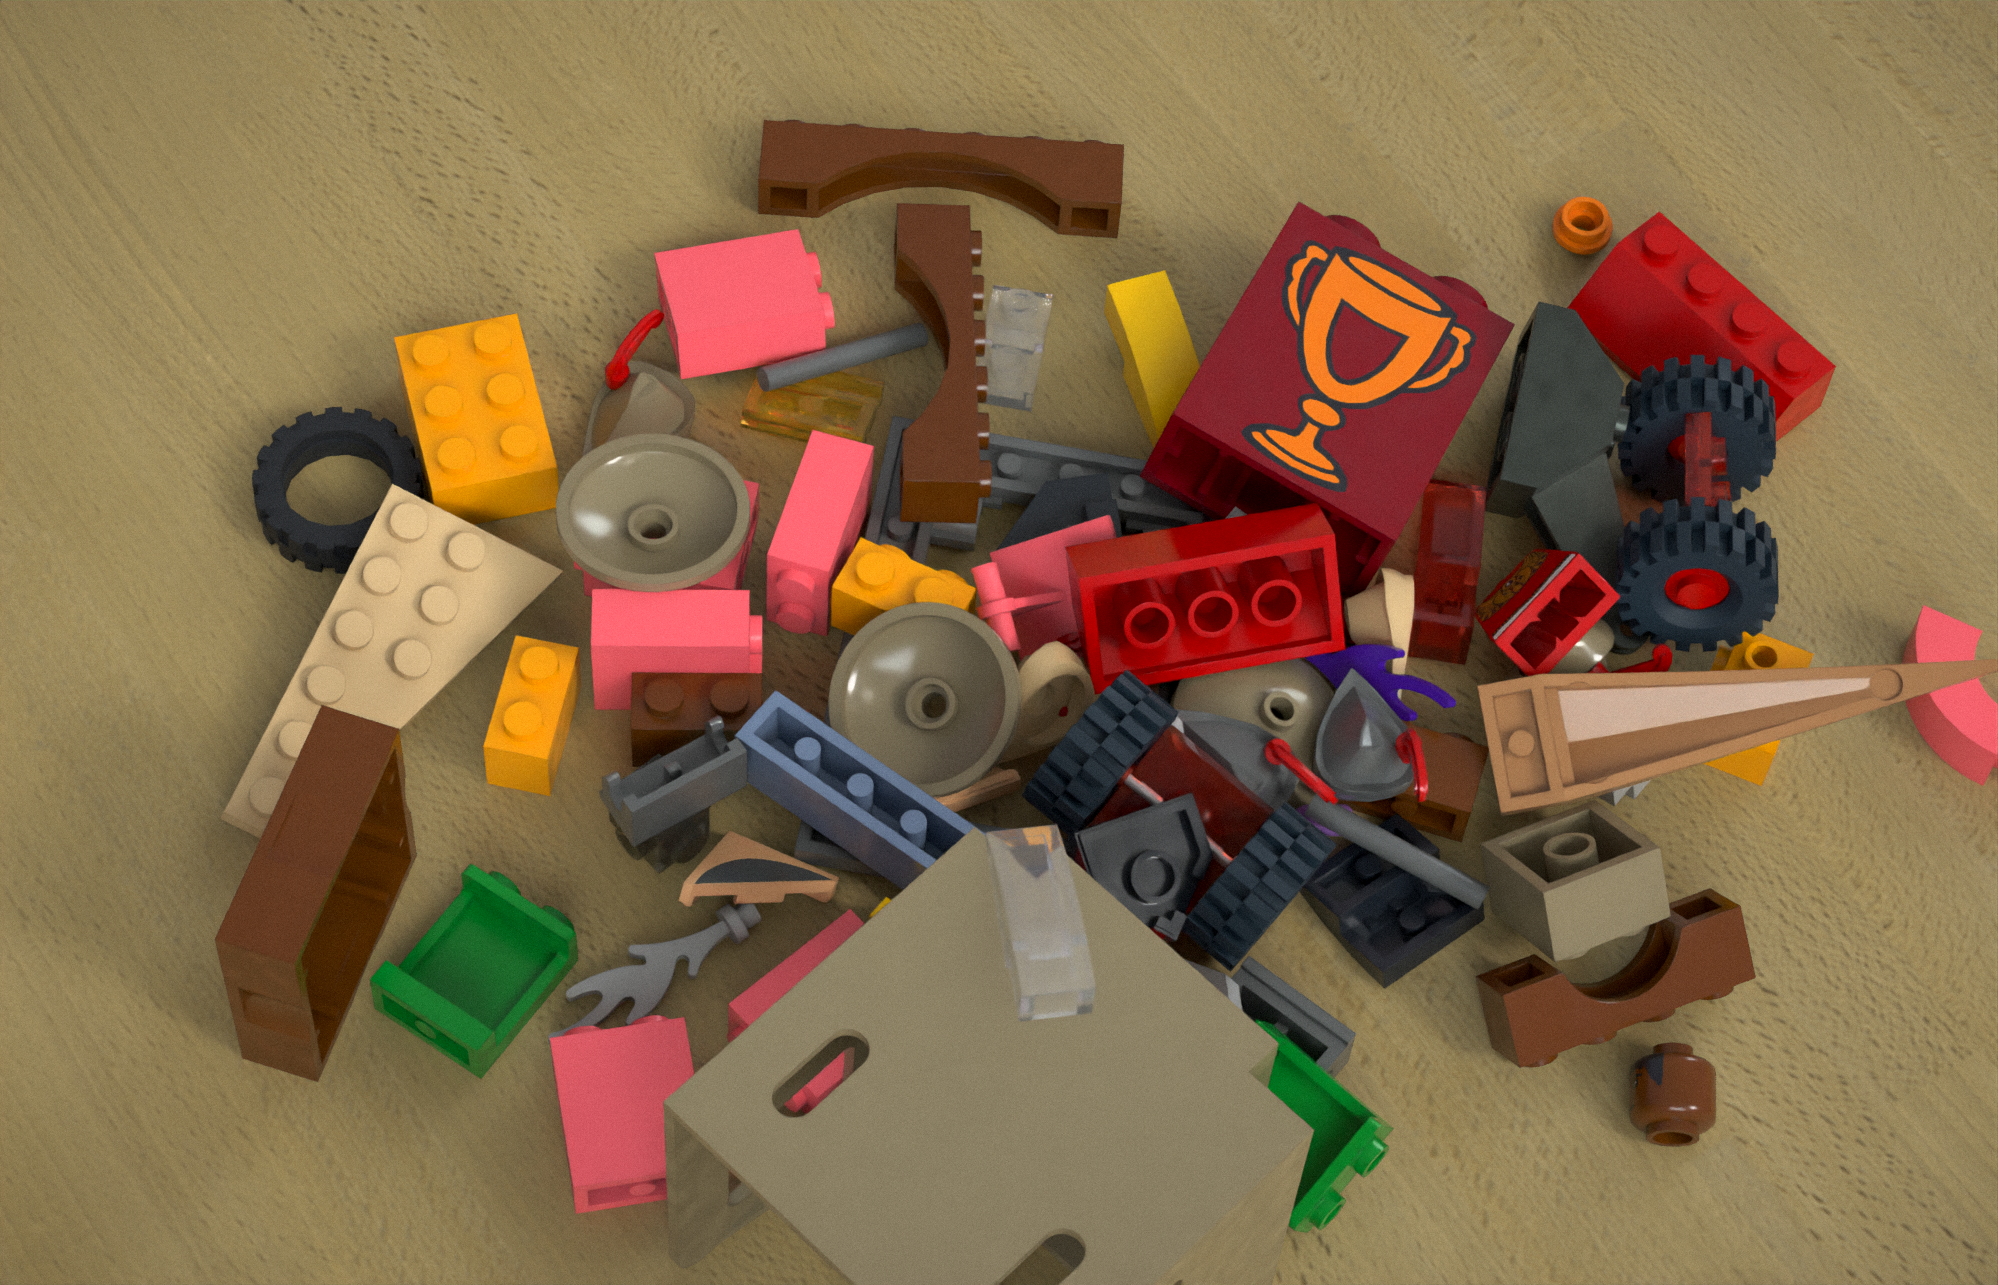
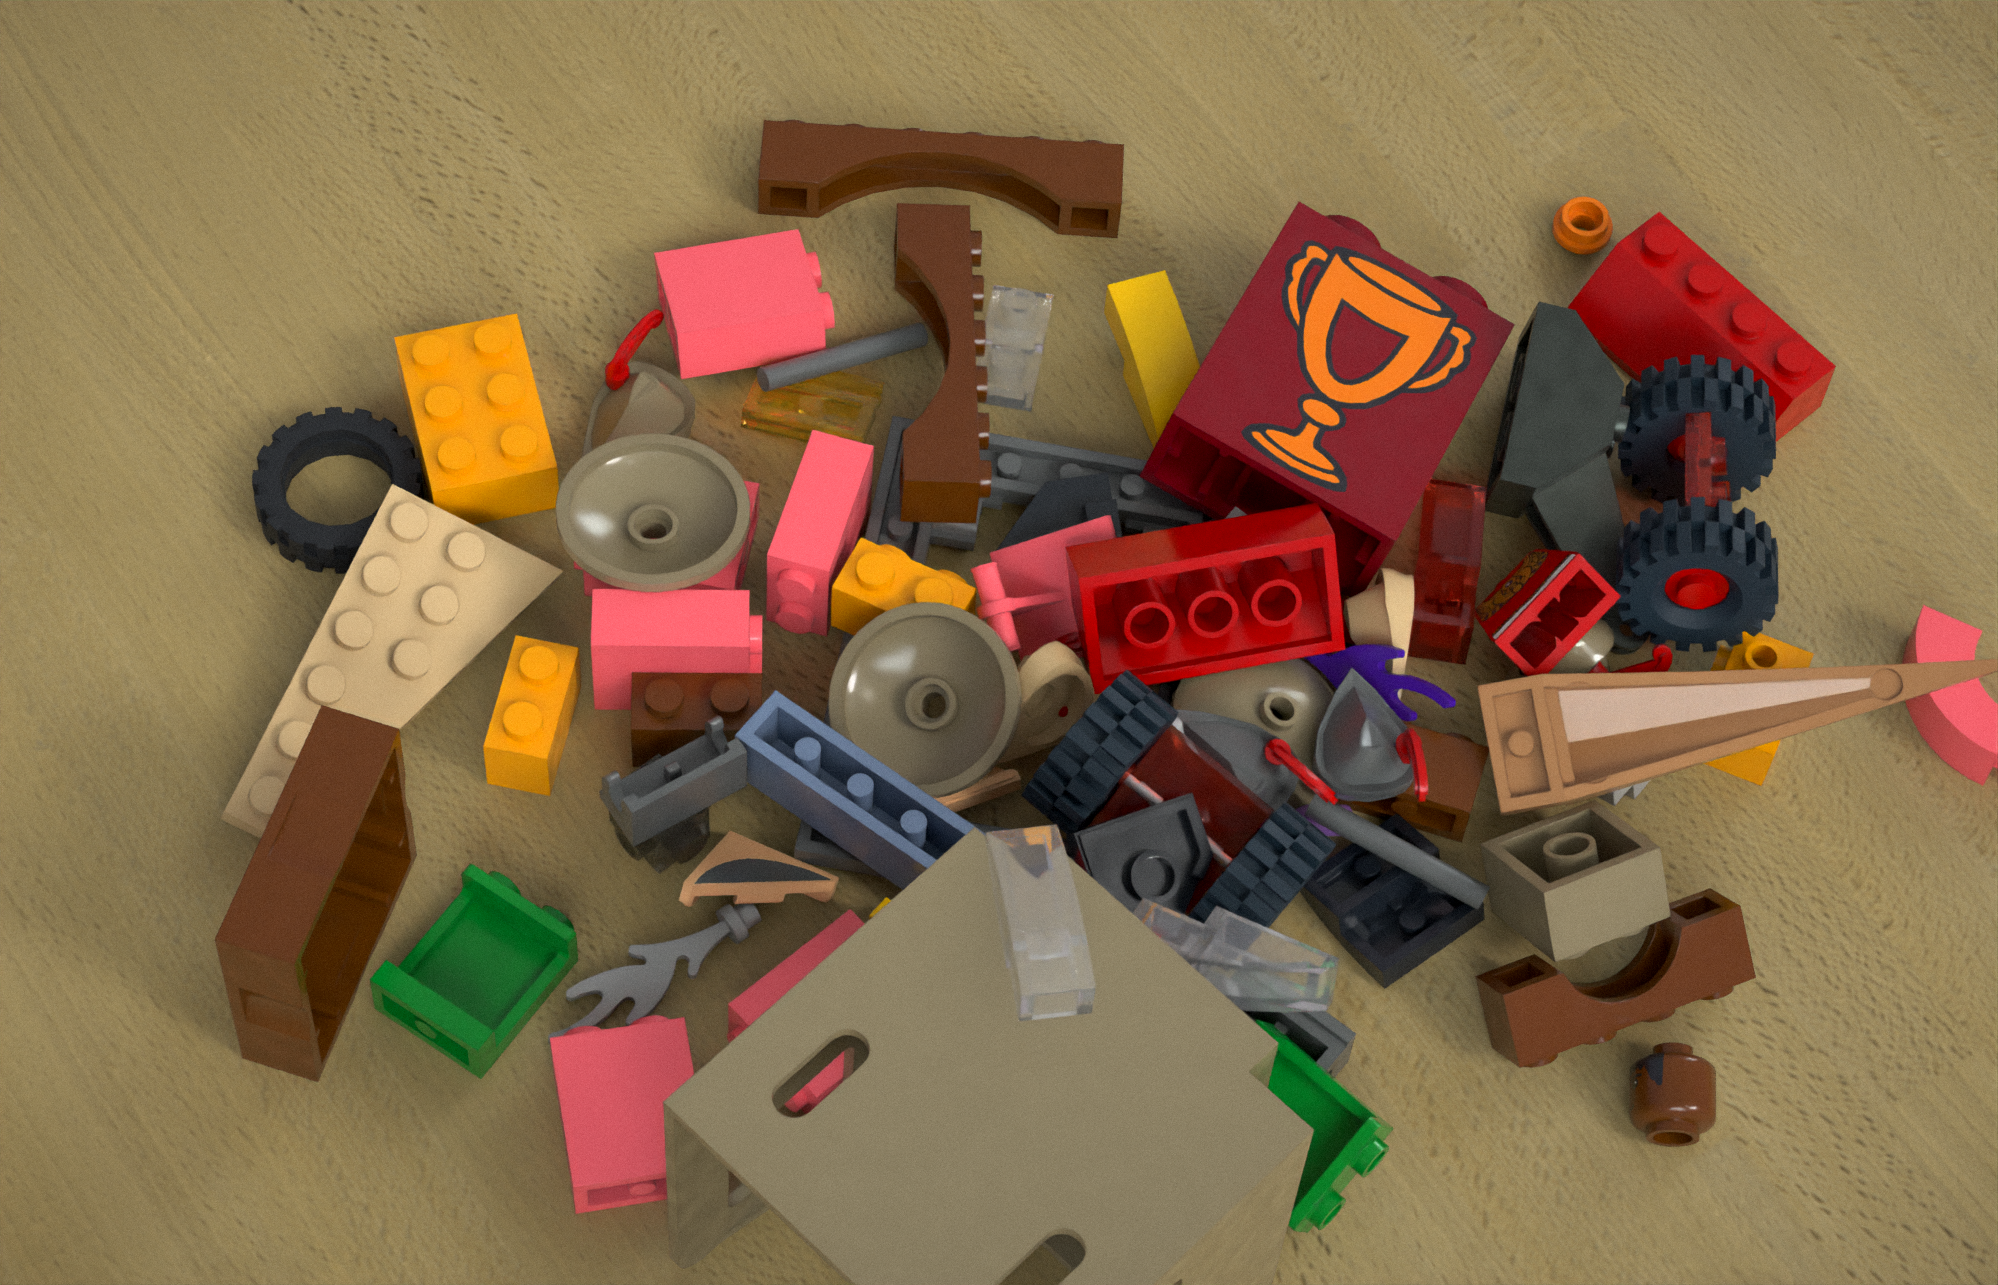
none -> clear slope [1133,898,1339,1013]

